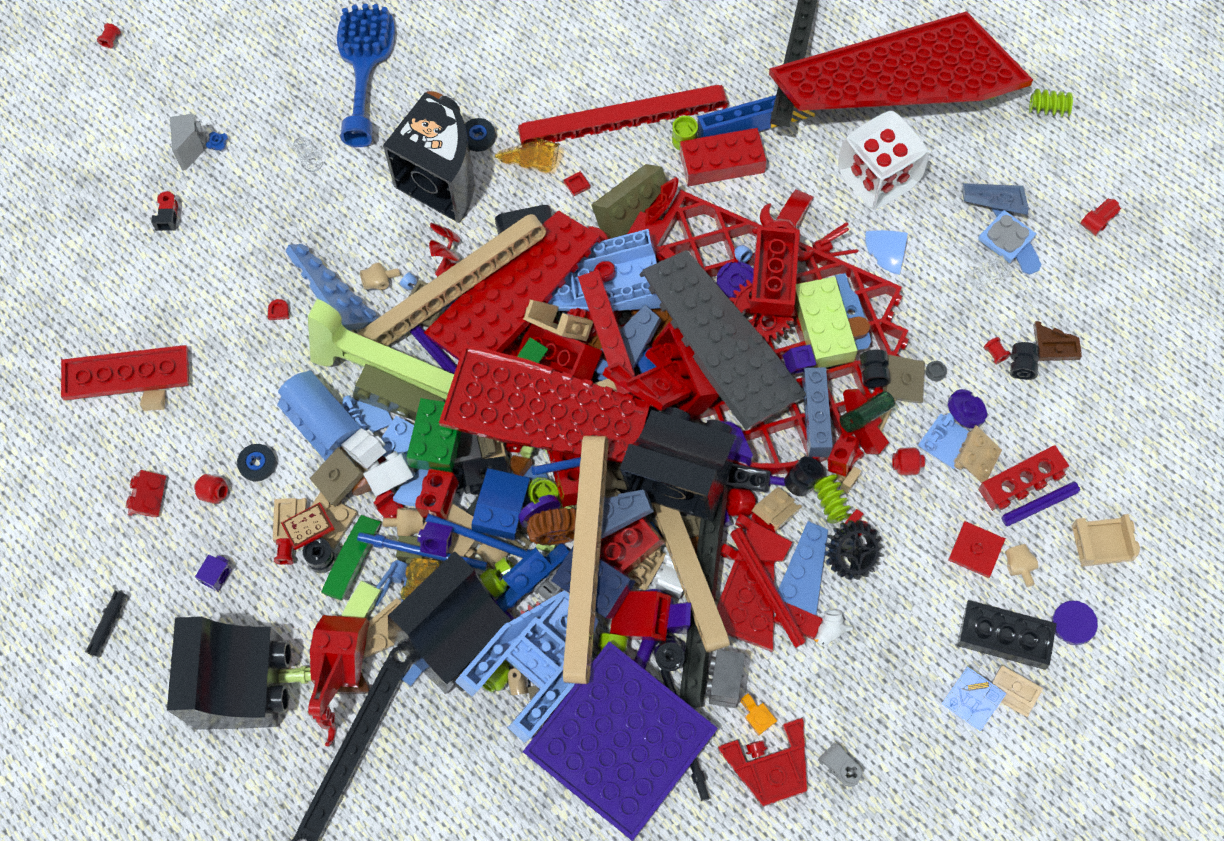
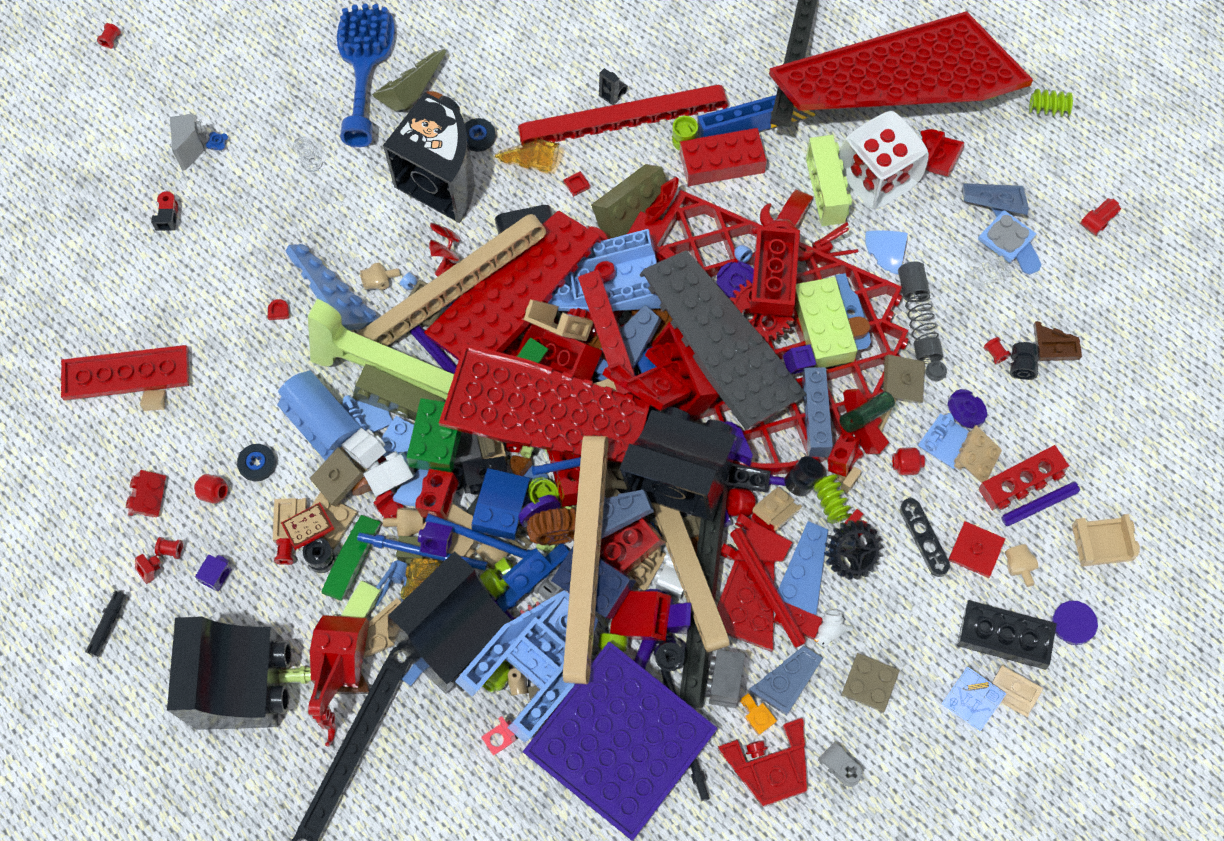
black wheel [860,349,891,388] -> none
none -> red tile [135,554,161,584]
none -> red bush [155,537,183,559]
none -> olive wedge [372,49,446,111]
none -> coral bracket [481,716,516,755]
none -> black plate [599,68,628,105]
none -> sand blue wing [748,646,823,716]
none -> yellowish green brick [806,135,852,226]
none -> dark tan plate [841,653,900,713]
none -> dark grey piece [898,261,944,364]
none -> black beam [900,498,950,577]
none -> red plate [920,129,964,177]

